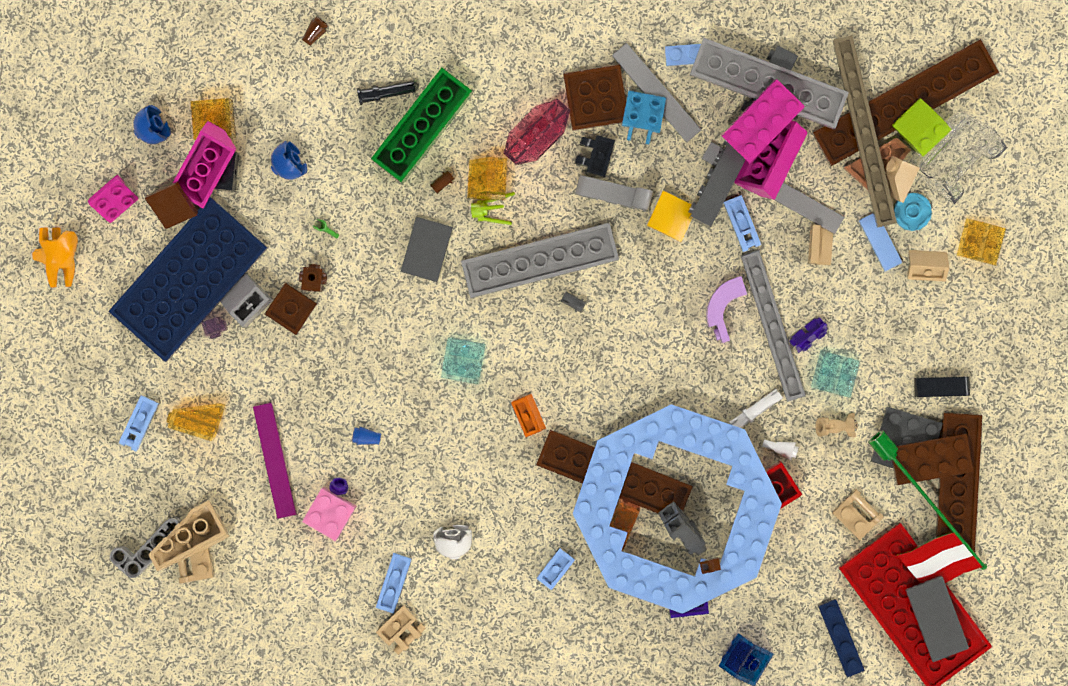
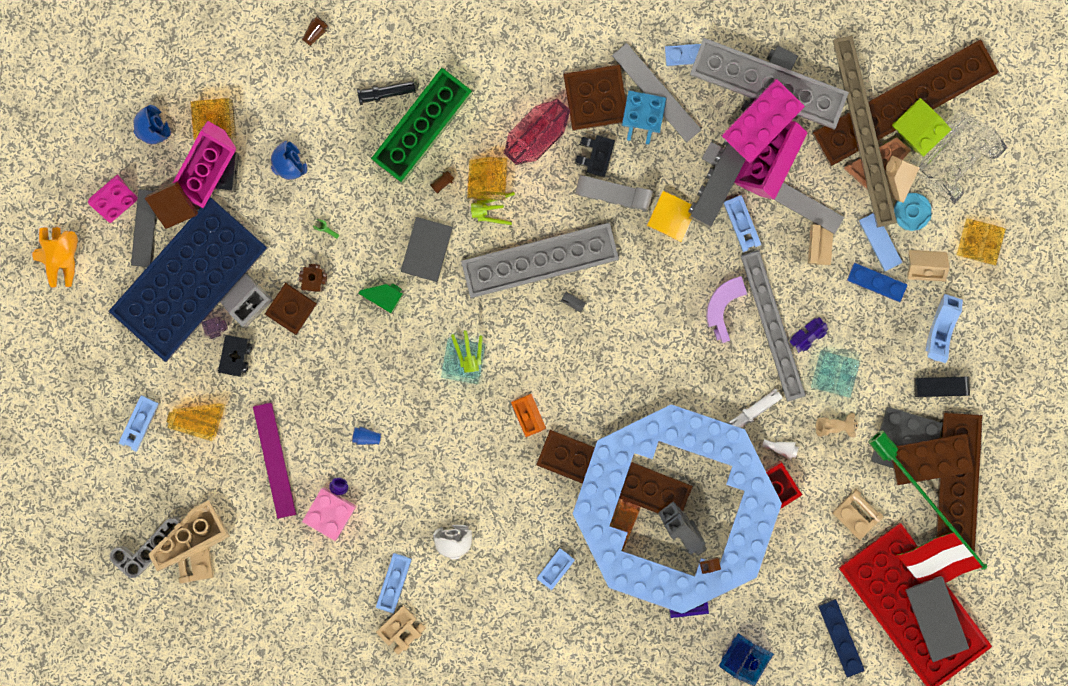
none -> dark grey tile [131,189,156,267]
none -> black brick [218,335,253,377]
none -> green slope [358,283,404,314]
none -> lime plant [451,330,483,373]
none -> blue plate [846,263,908,303]
none -> light blue arch [925,294,963,363]

